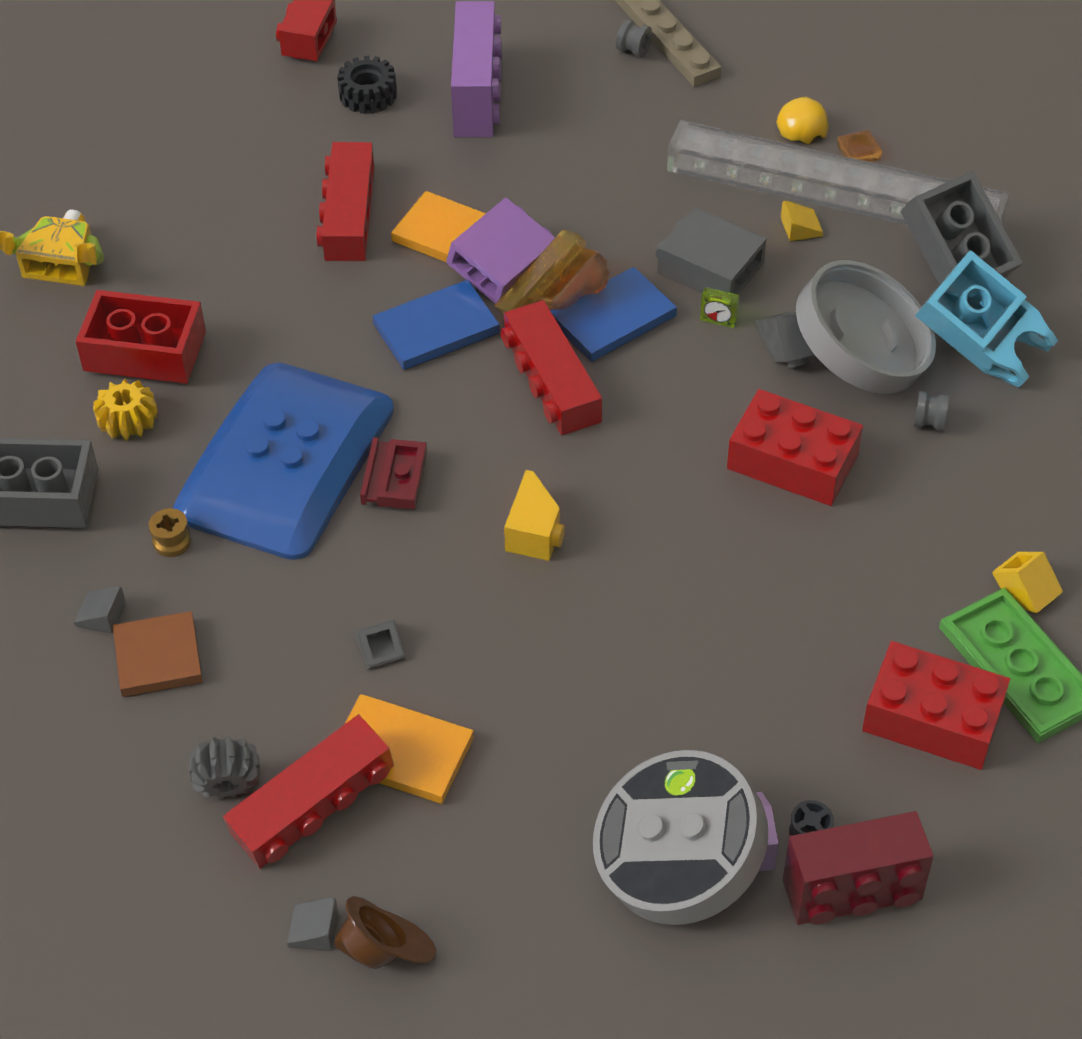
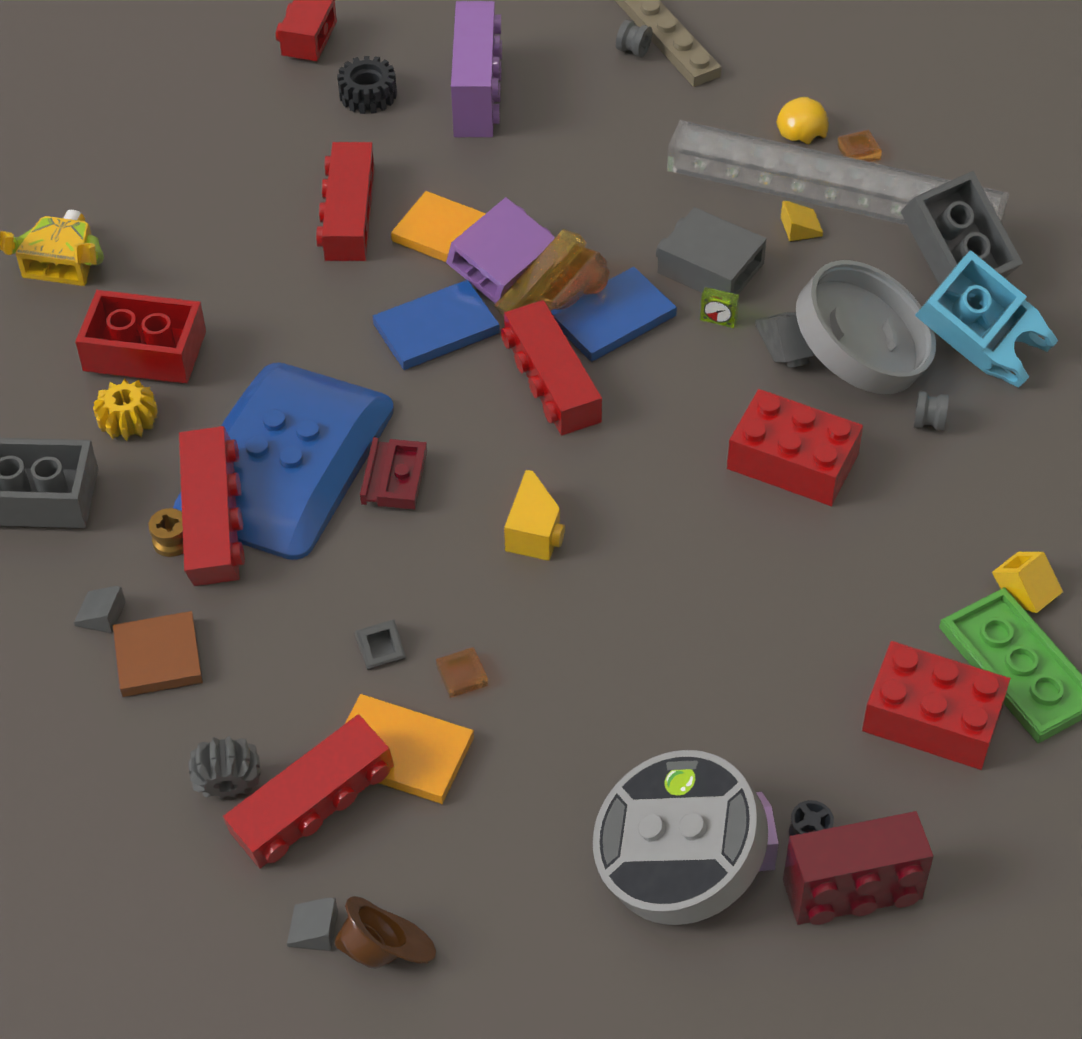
none -> red brick [179,426,245,586]
none -> clear orange tile [436,647,488,698]

